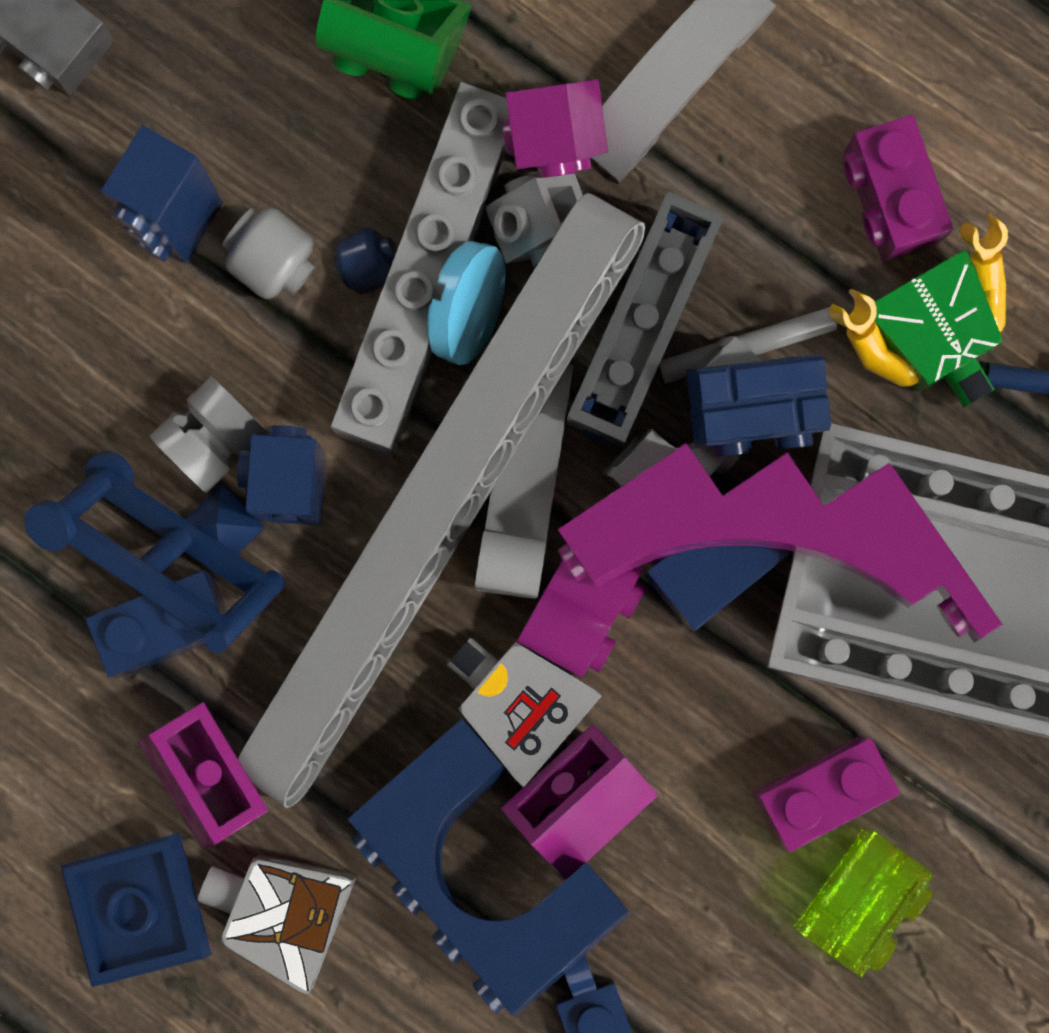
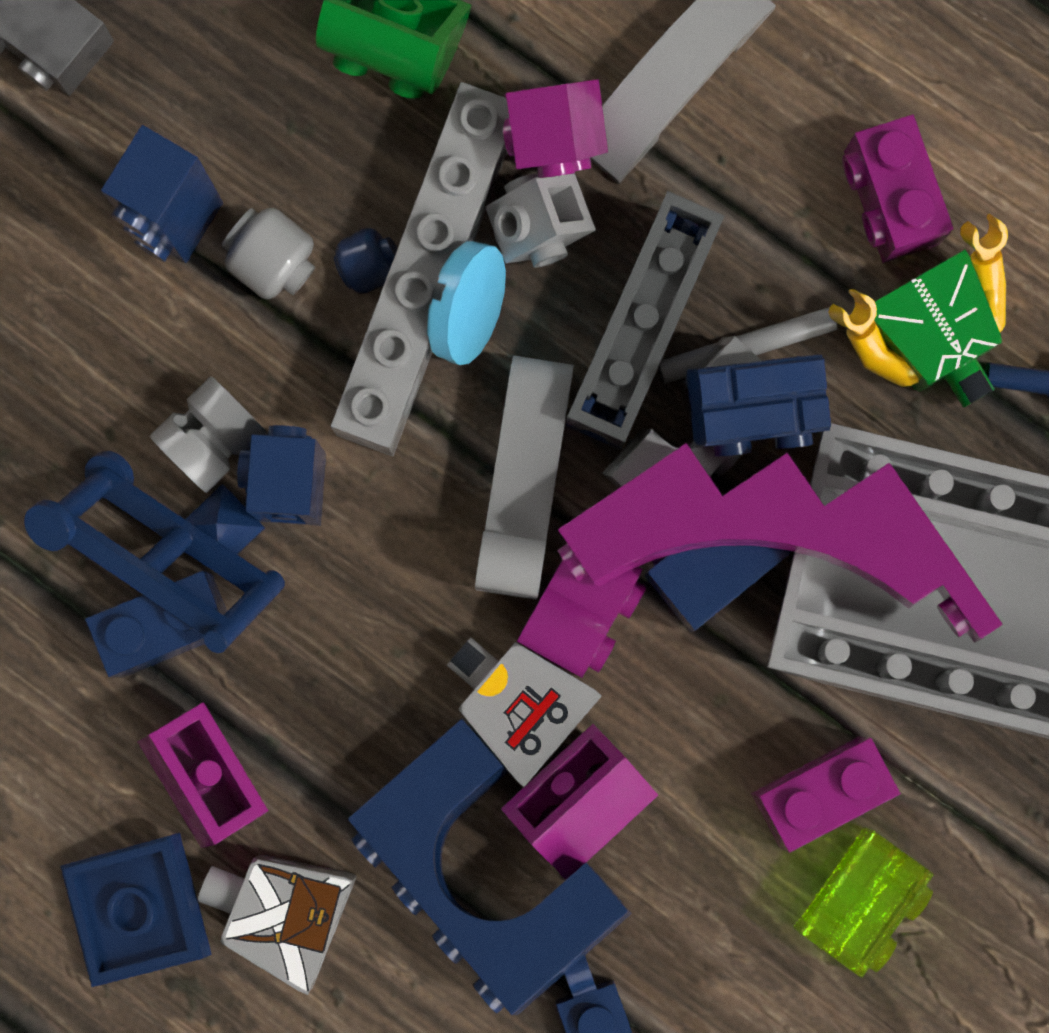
light grey beam [238,193,645,808] -> none

